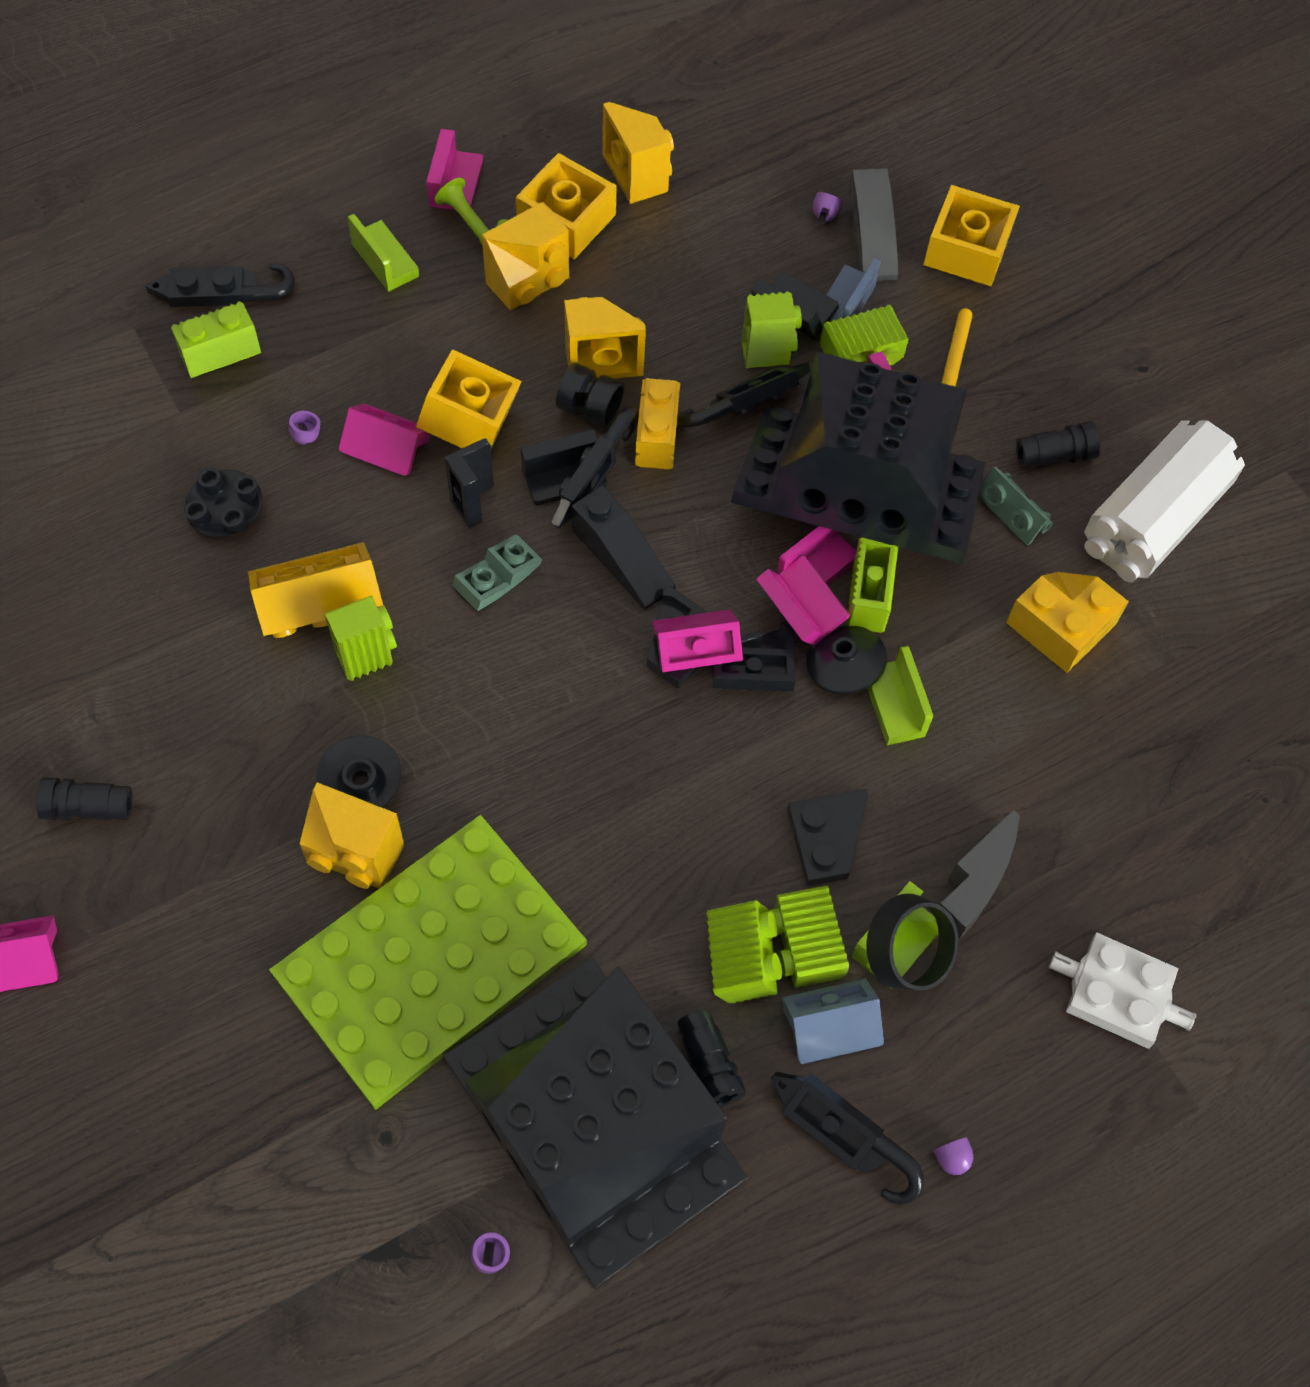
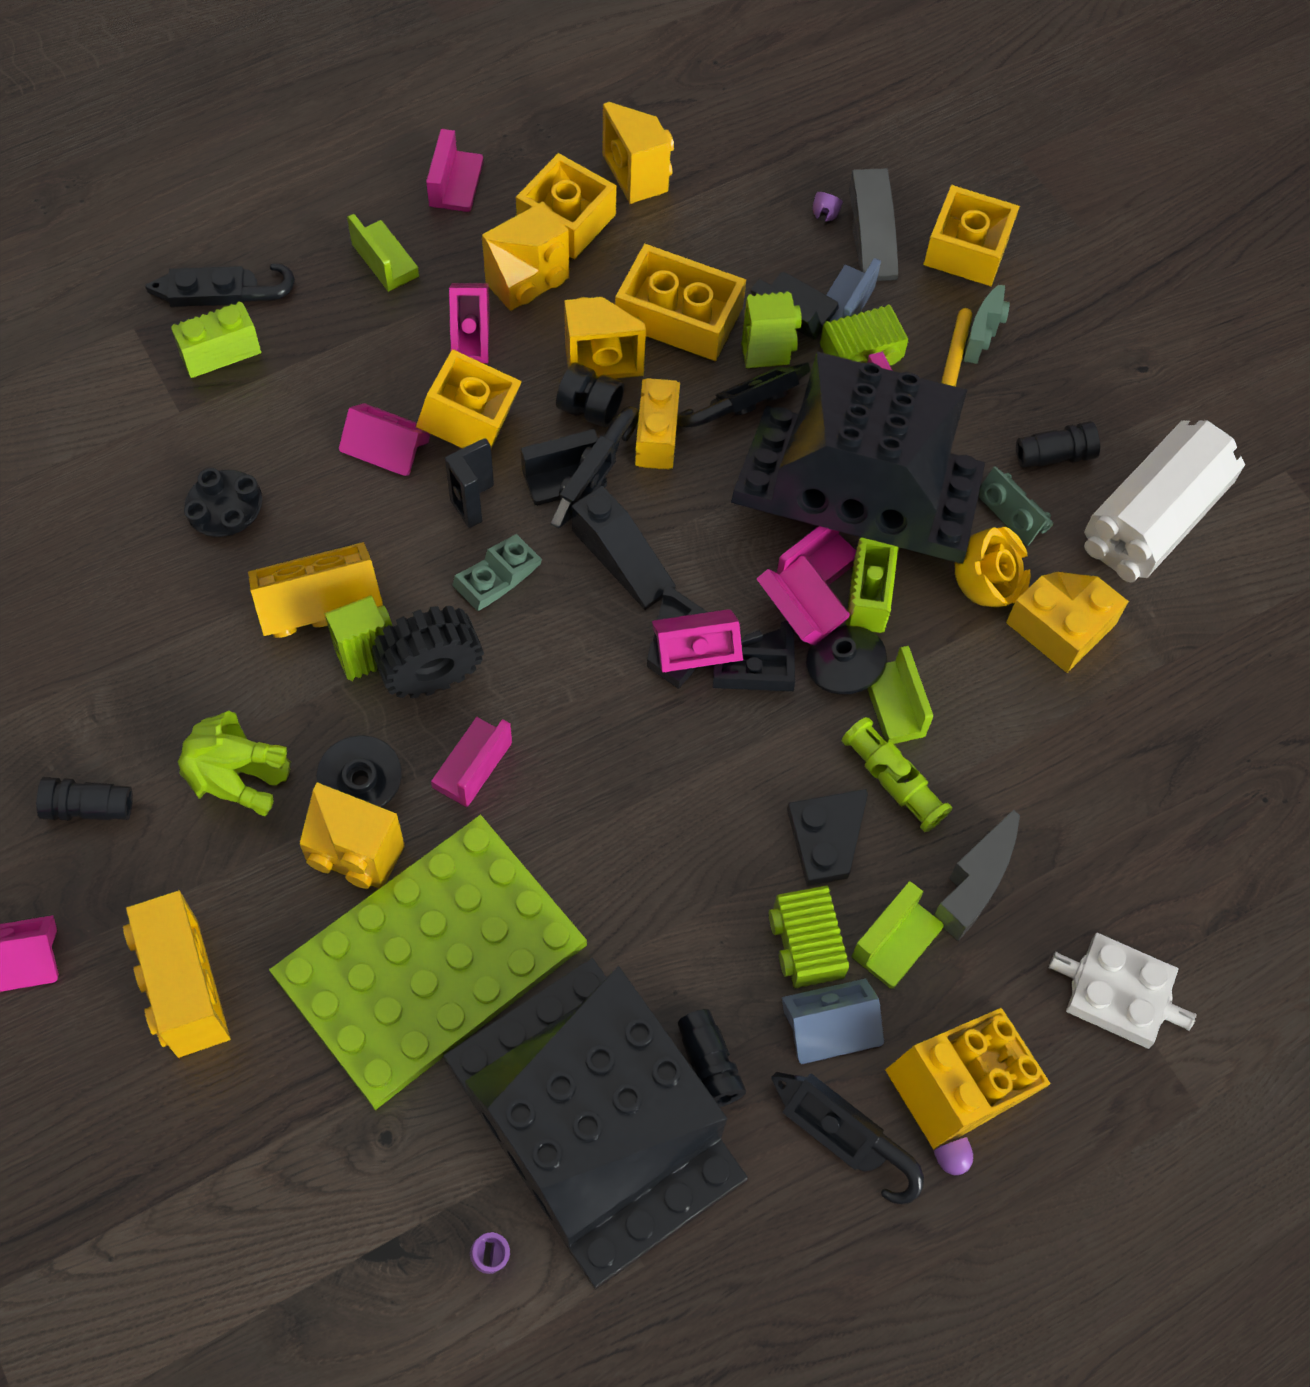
medium lavender hinge [289,411,320,445] -> none
lime piece [435,178,508,245] -> none
lime brick [706,900,782,1003] -> none
black tyre [866,893,959,991] -> none
none -> yellow brick [123,890,231,1058]
none -> lime piece [178,710,291,816]
none -> black tyre [372,606,484,698]
none -> dark pink panel [431,717,512,808]
none -> dark pink slope [449,283,490,363]
none -> yellow brick [615,243,746,361]
none -> lime piece [841,717,952,832]
none -> yellow slope [885,1007,1051,1150]
none -> yellow cylinder [955,527,1031,607]
none -> sand green slope [963,285,1010,364]

